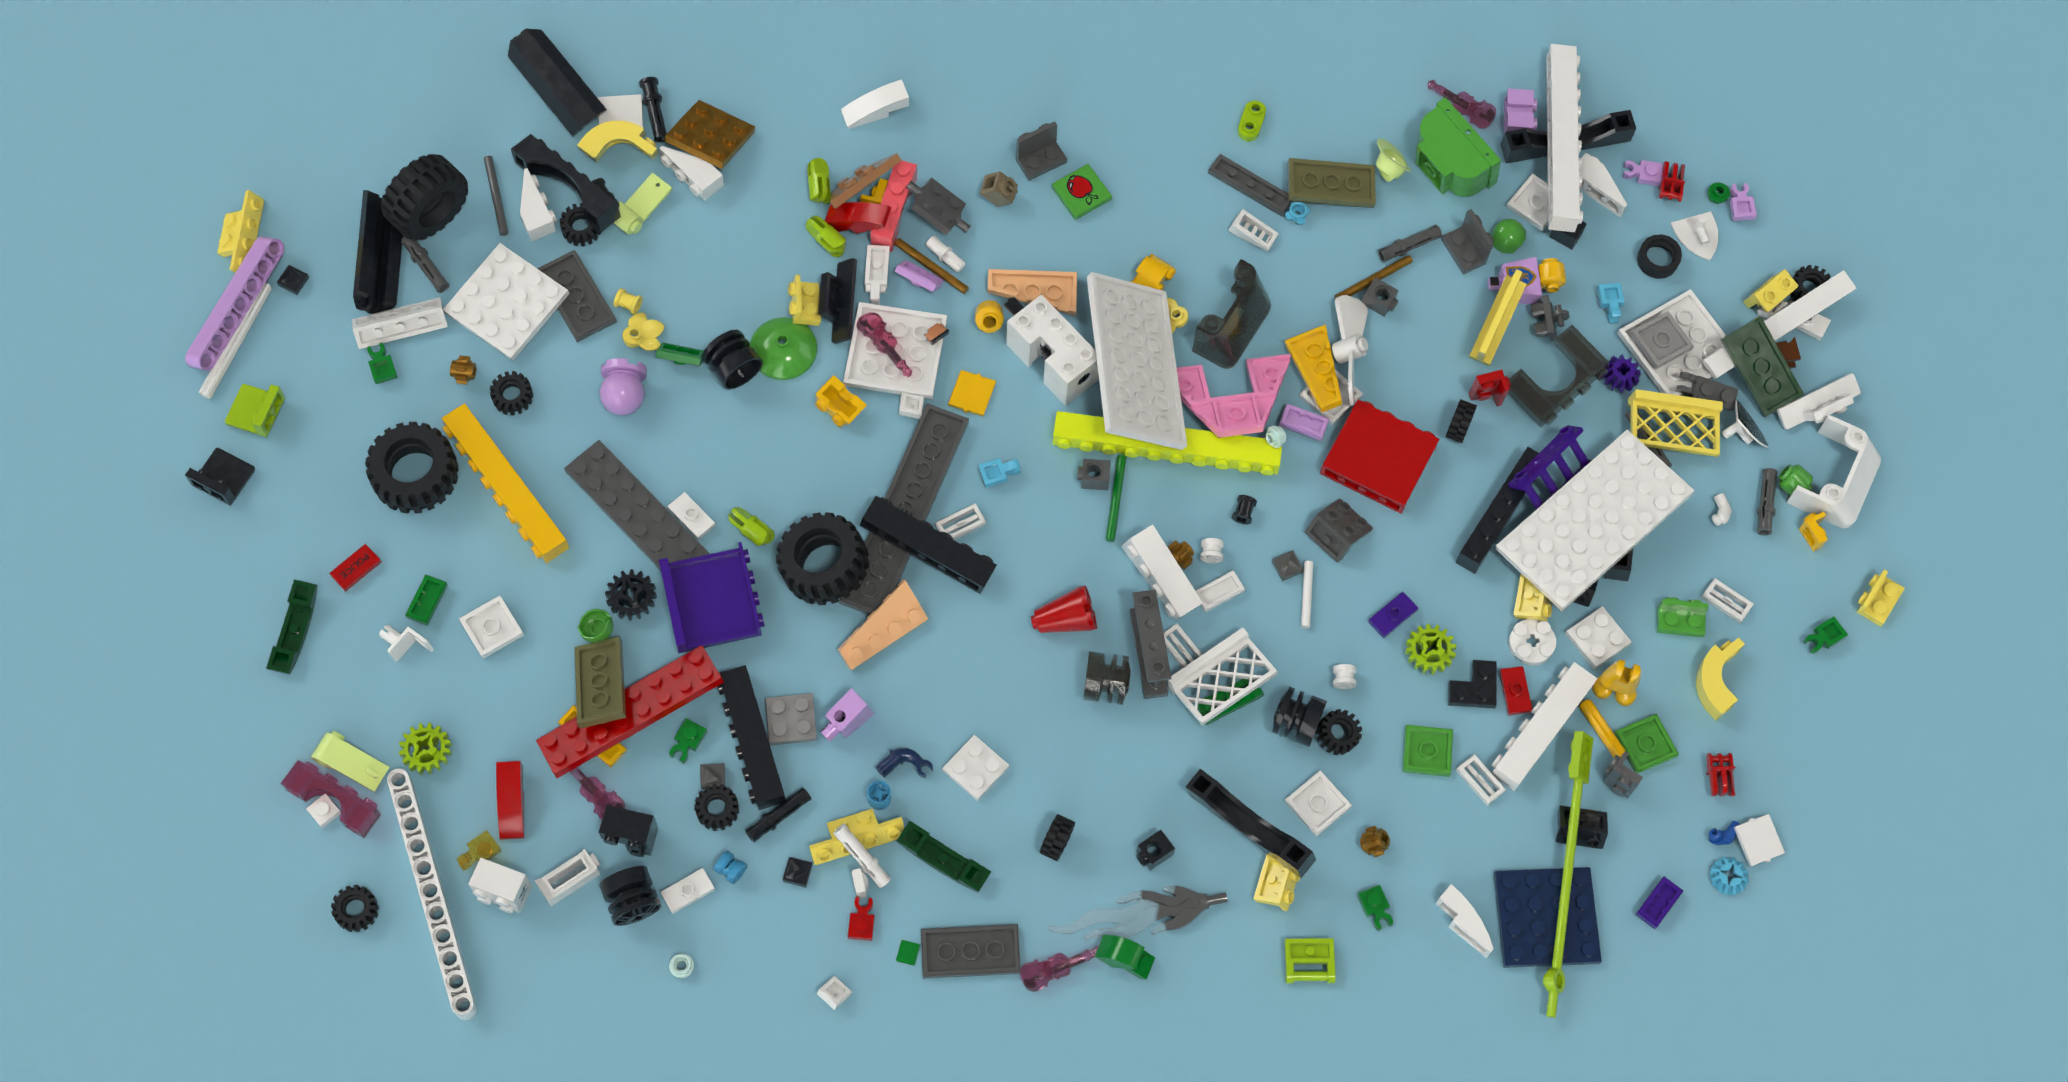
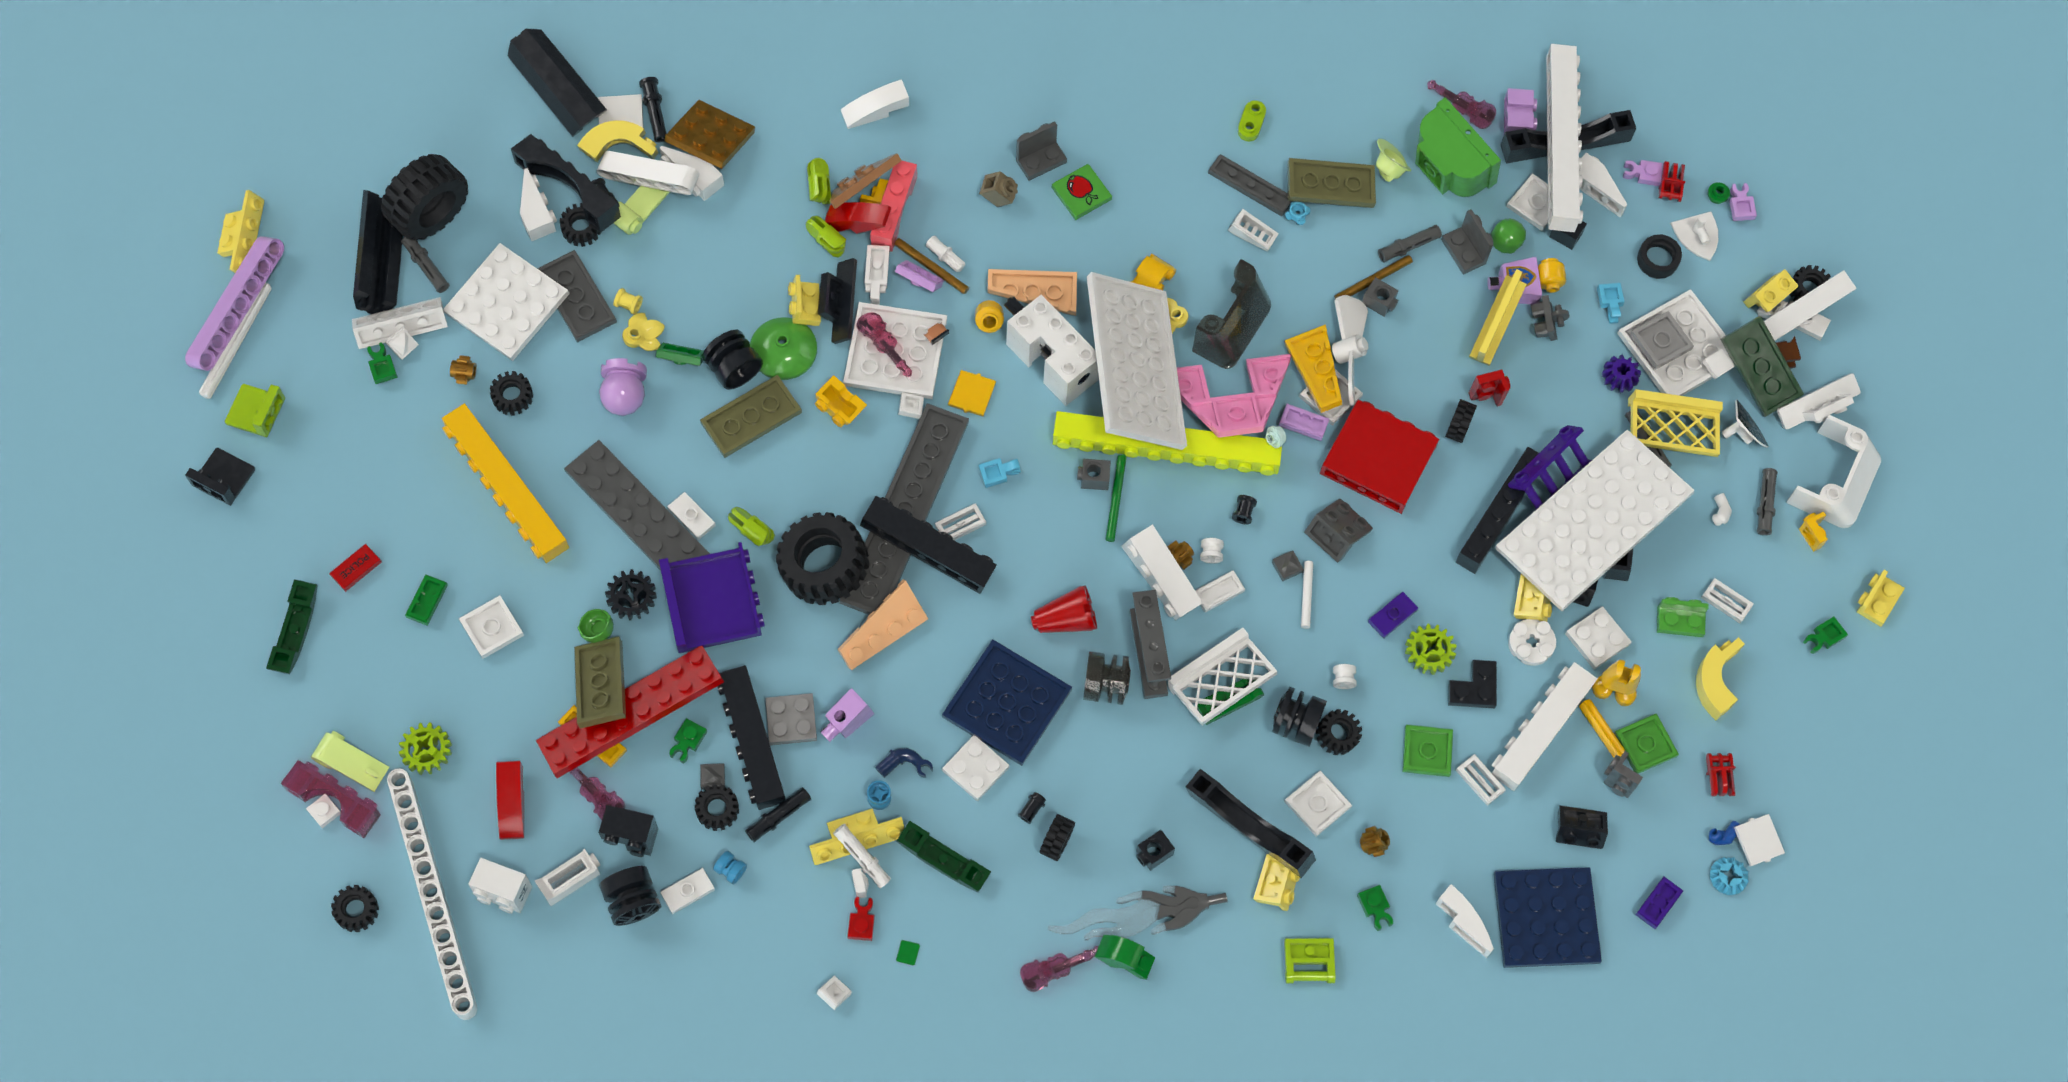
black tile [277,265,309,295] -> none
black tyre [365,422,459,514] -> none
white bracket [379,625,434,662] -> none
clear yellow plate [456,830,501,871] -> none
dark grey bar [484,156,508,236] -> none
light aqua plate [669,953,694,978] -> none
black tile [783,857,813,888] -> none
dark grey plate [905,177,971,235] -> none
dark grey tile [921,924,1021,979] -> none
white tile [1164,623,1203,668] -> none
red plate [1499,666,1532,716] -> none
clear smoke arch [1508,325,1609,427] -> none
lime bar [1543,731,1594,1018] -> none
dark grey hinge [1676,372,1739,411] -> none
bright green head [1778,464,1813,496] -> none
none -> white tile [386,327,419,360]
none -> white beam [596,151,700,195]
none -> olive plate [700,375,802,458]
none -> dark blue plate [942,639,1072,766]
none -> black pin [1018,792,1046,824]

